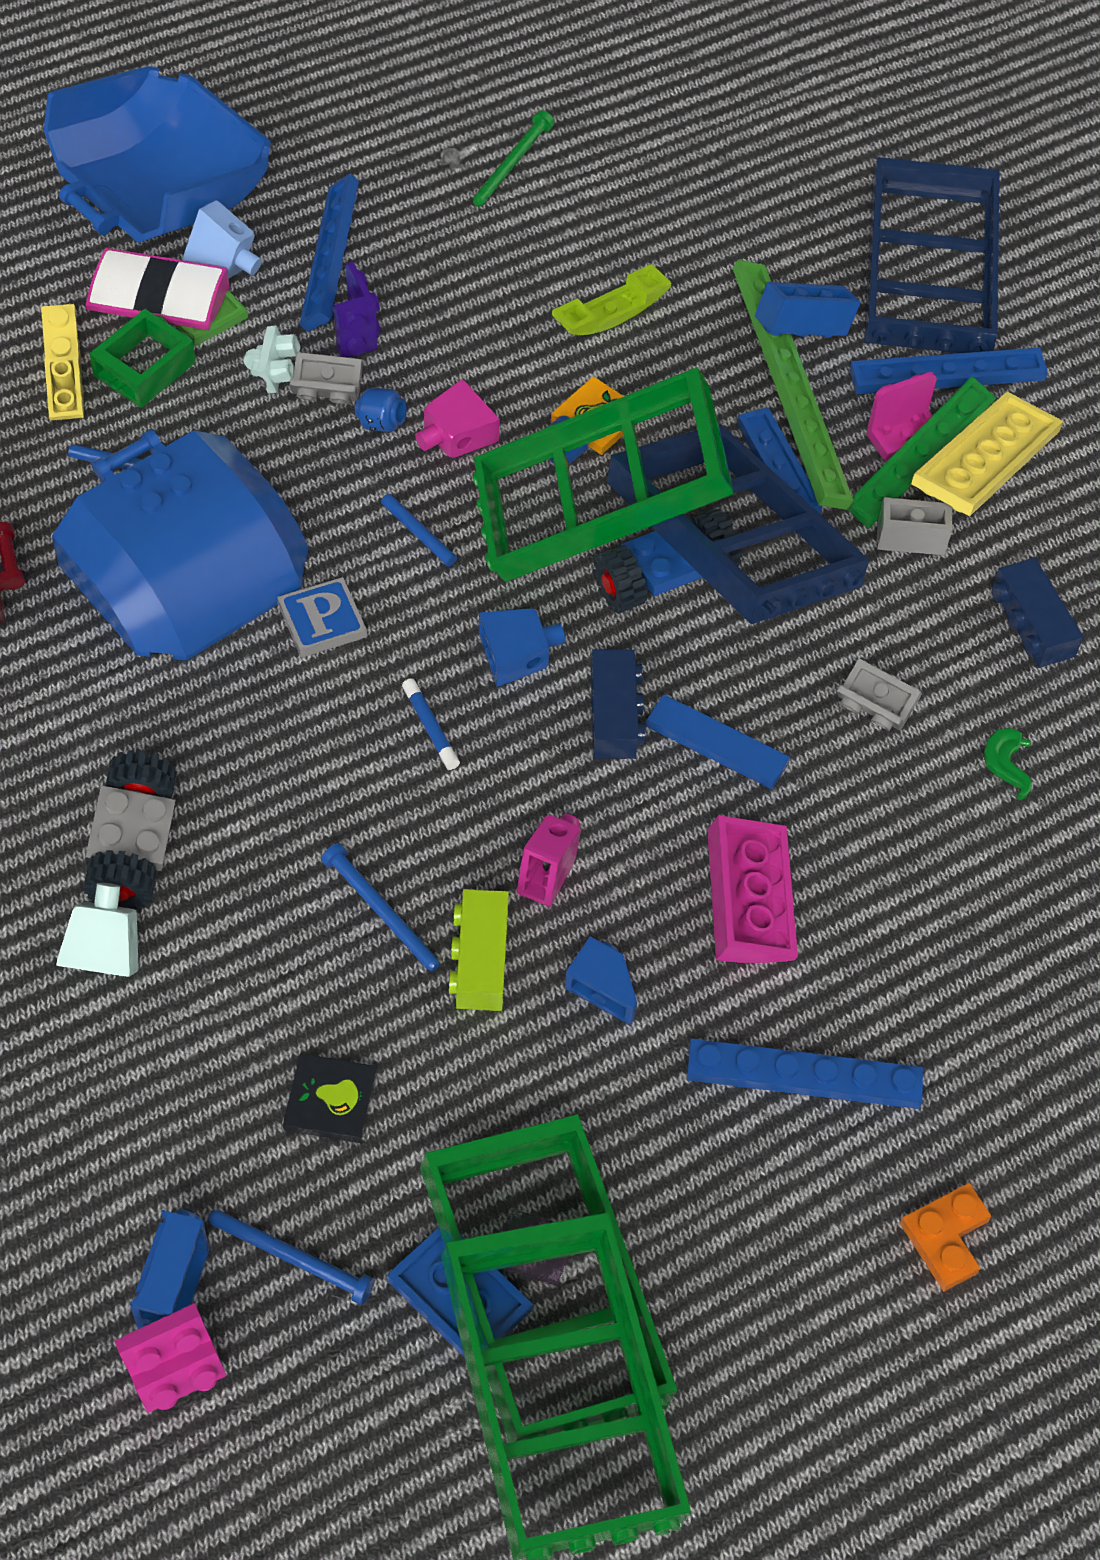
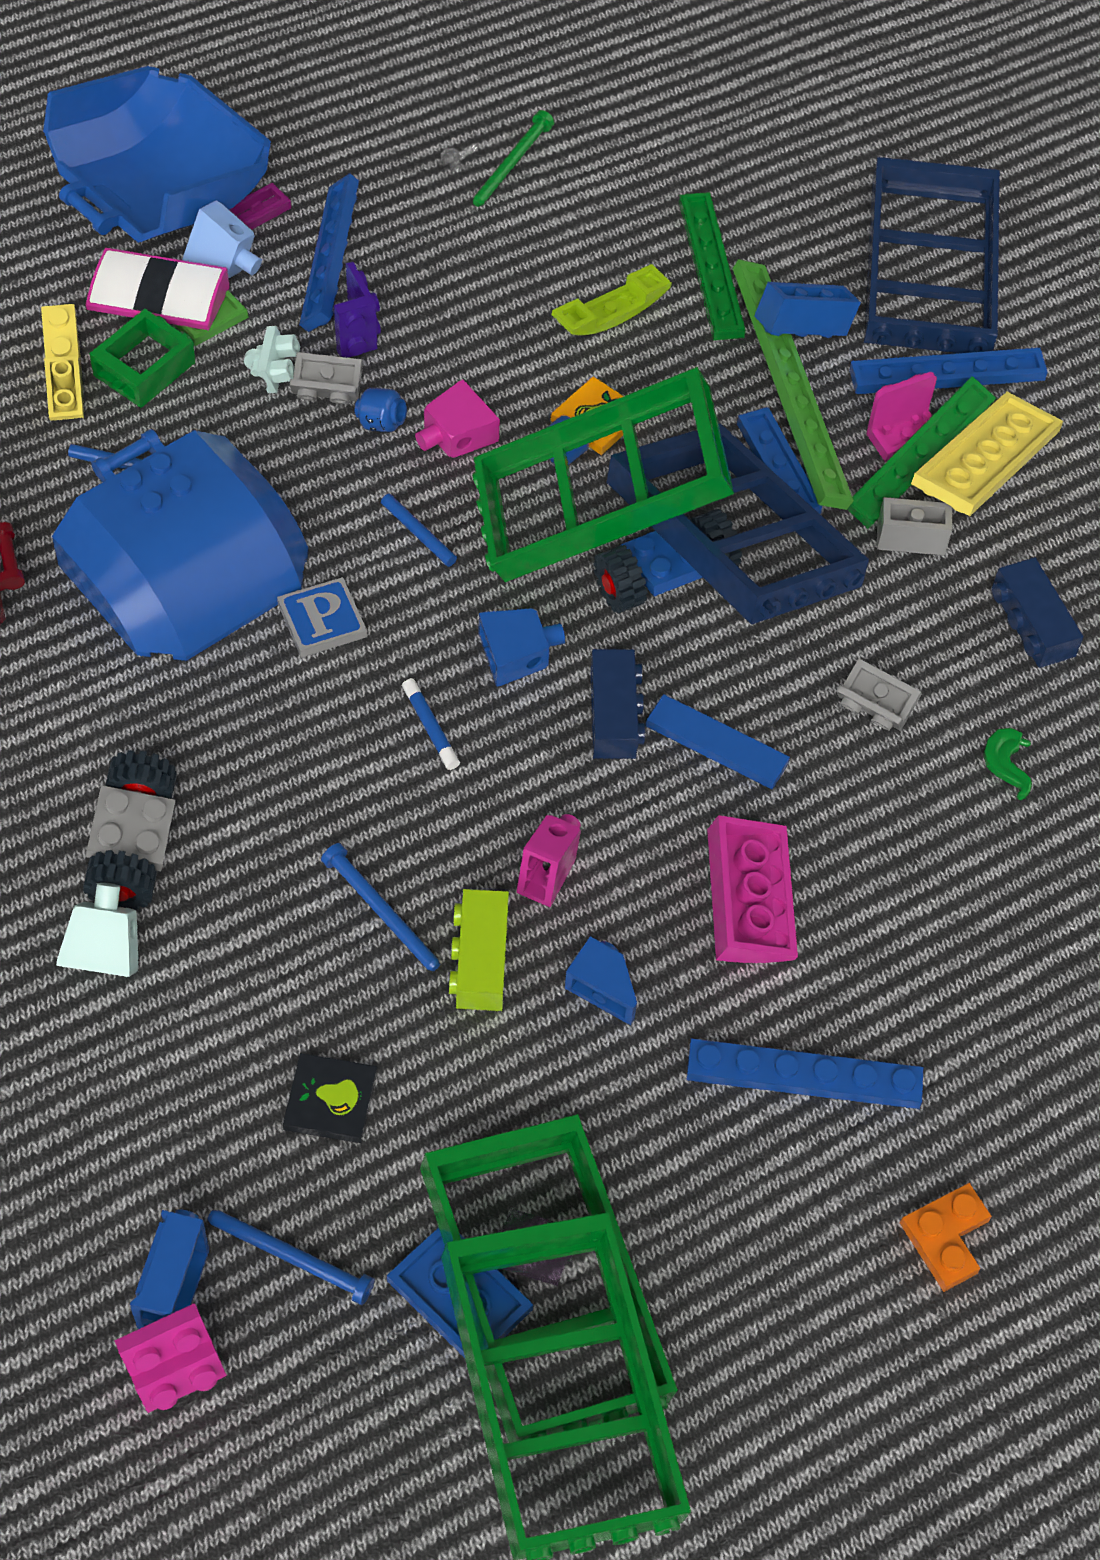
none -> magenta tile [229,183,291,230]
none -> green tile [679,192,746,341]

